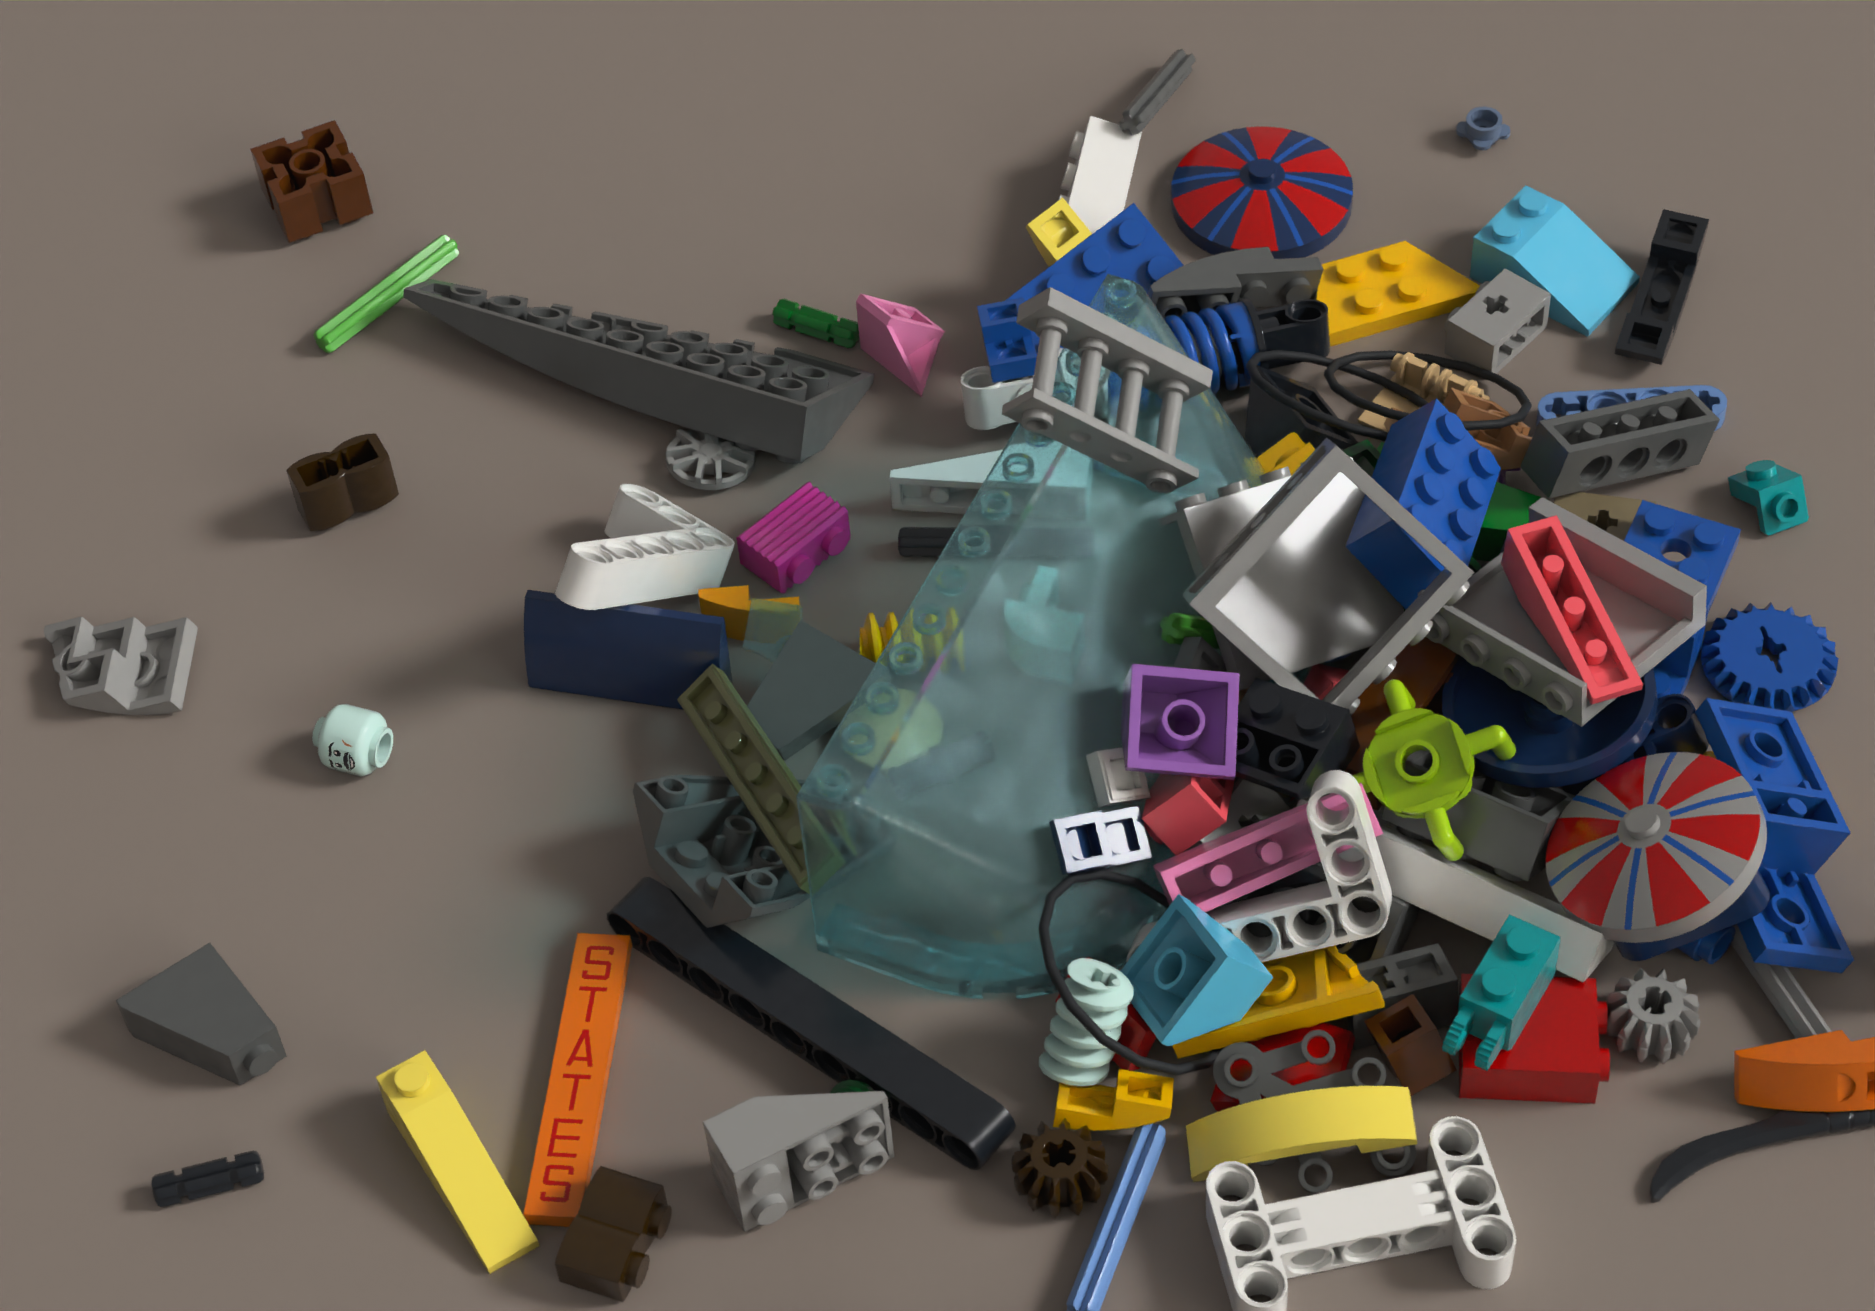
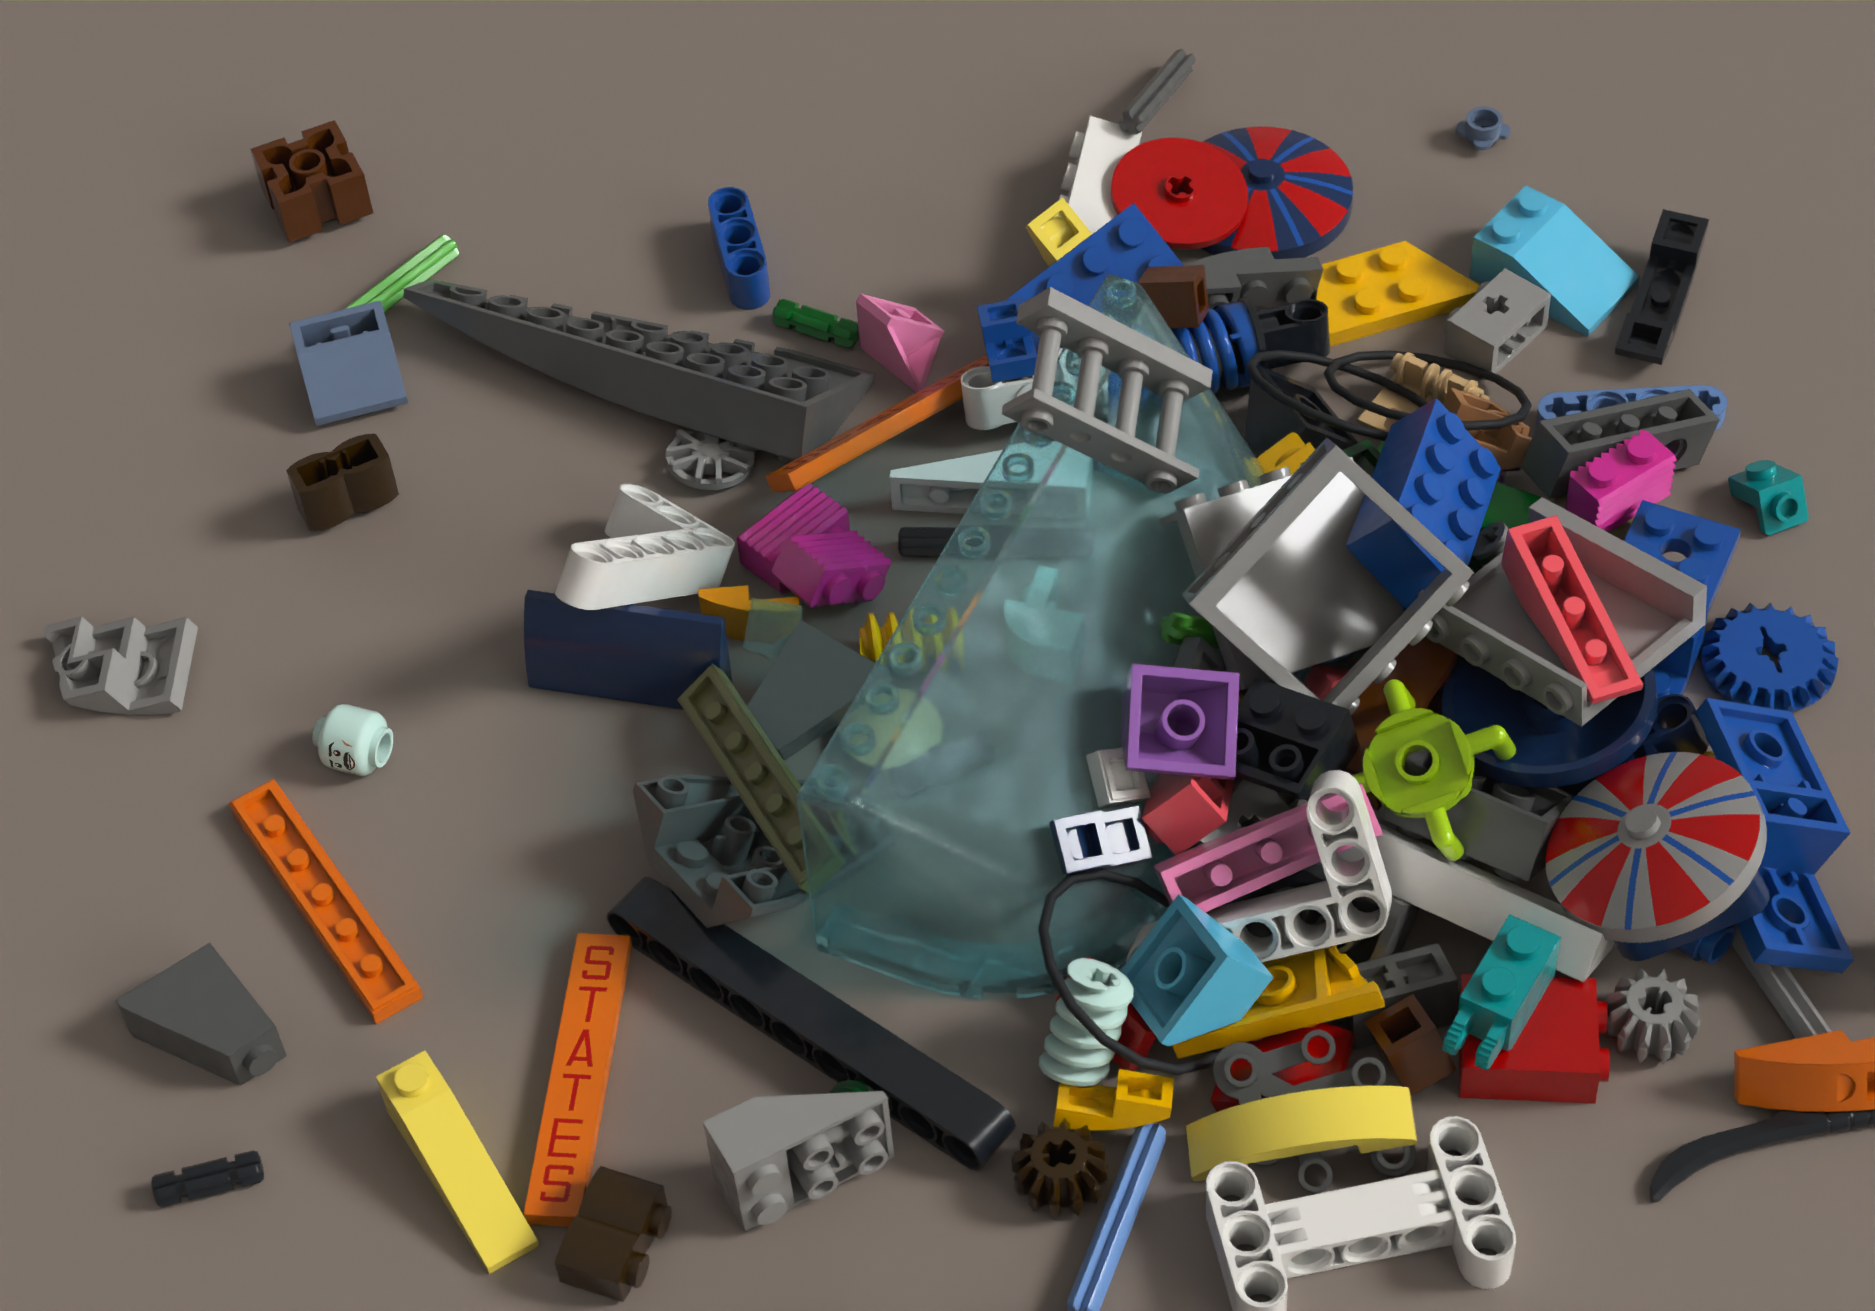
none -> orange tile [228,779,423,1024]
none -> sand blue slope [289,300,408,426]
none -> blue beam [708,187,770,310]
none -> orange tile [765,355,989,493]
none -> dark pink brick [771,530,891,608]
none -> red piece [1110,138,1248,250]
none -> reddish brown brick [1132,265,1209,329]
none -> light grey bush [1472,521,1508,567]
none -> dark pink brick [1565,430,1677,532]

